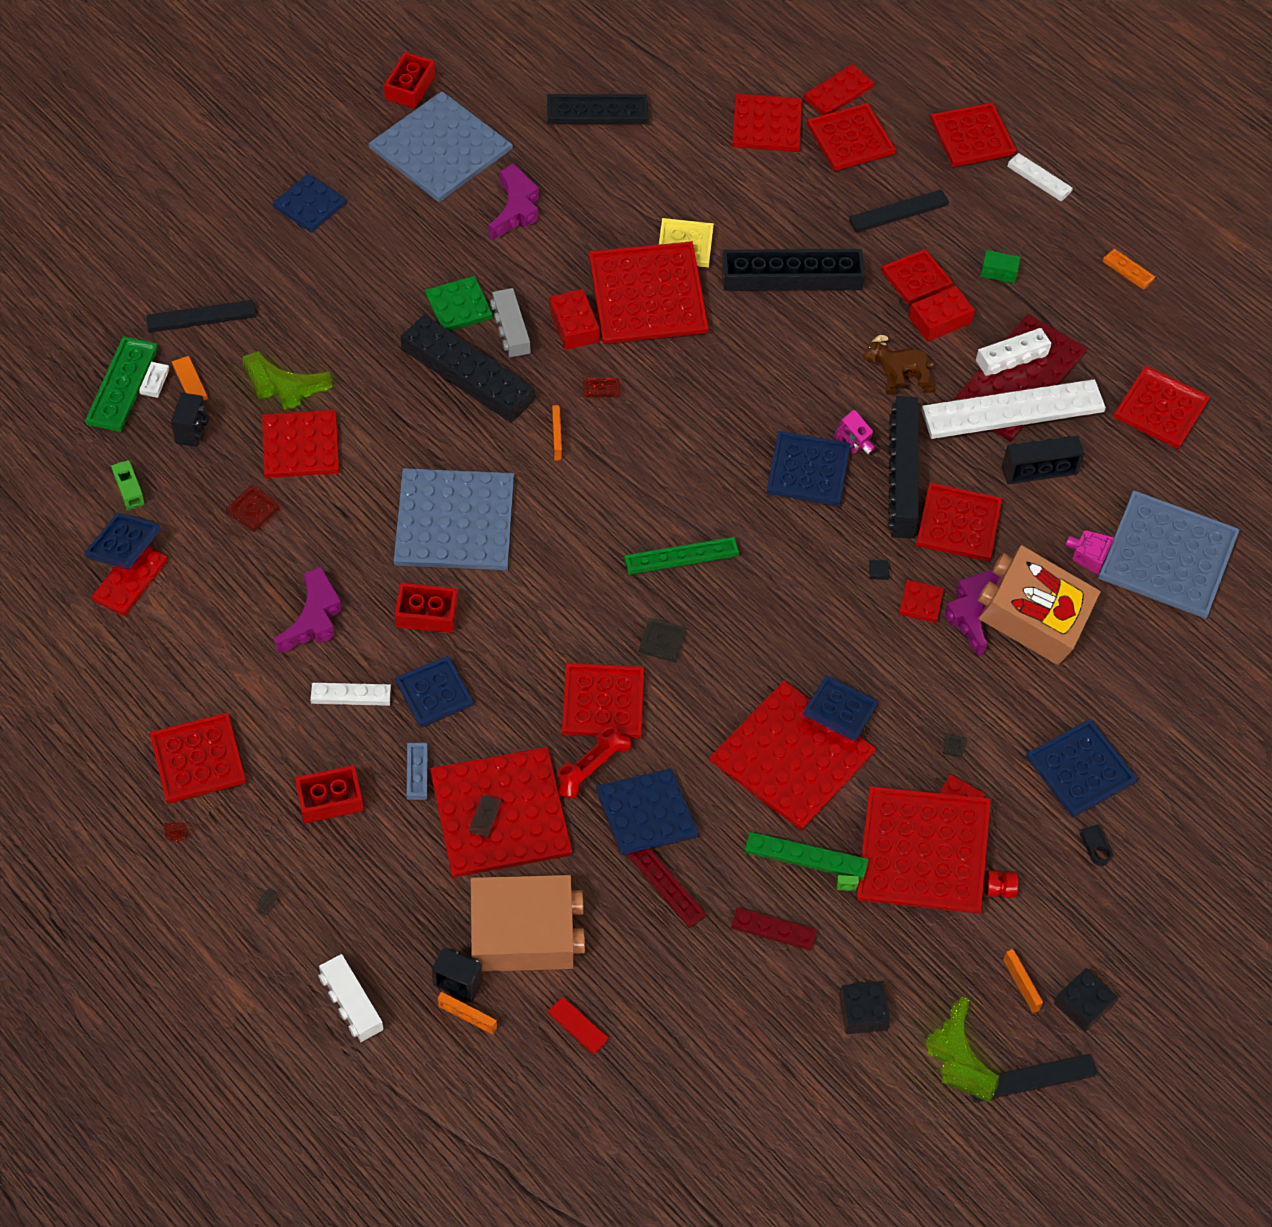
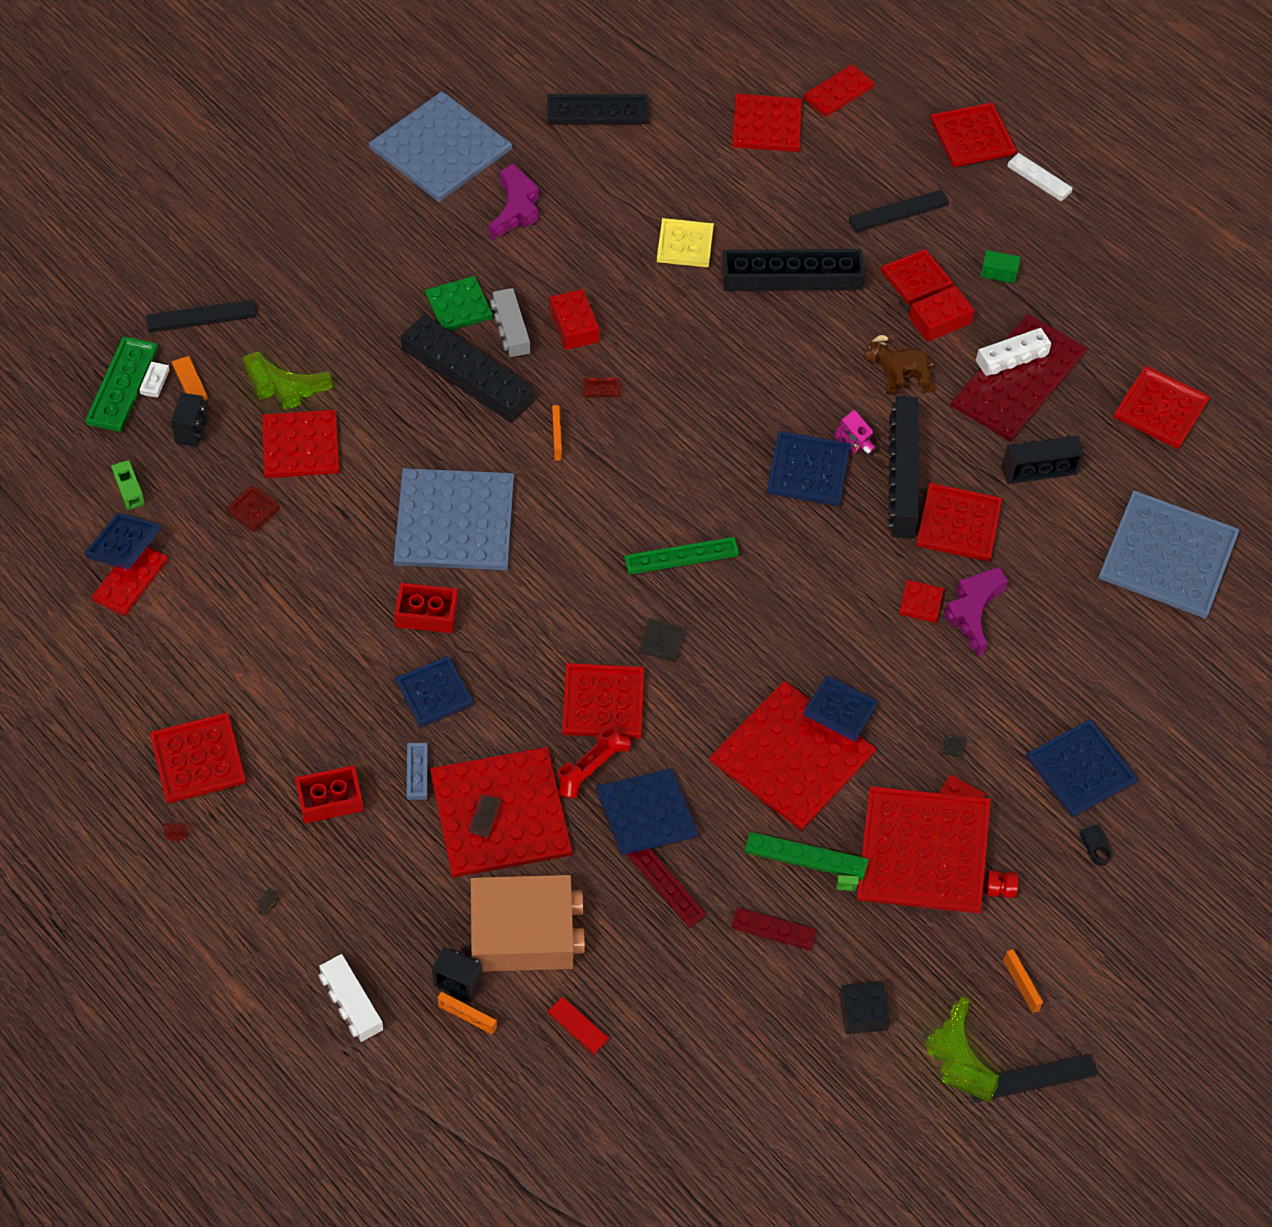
dark blue plate [273,174,346,233] -> none
magenta arch [273,567,342,654] -> none
white plate [311,683,391,706] -> none
red brick [384,52,436,109] -> none
red plate [589,241,709,344] -> none
red plate [807,103,896,171] -> none
black tile [869,560,889,580] -> none
white plate [921,379,1106,439] -> none
nougat brick [977,545,1101,665] -> none
black brick [1054,968,1118,1032] -> none
dark pink torso [1065,531,1114,575] -> none
orange tile [1103,249,1155,290] -> none

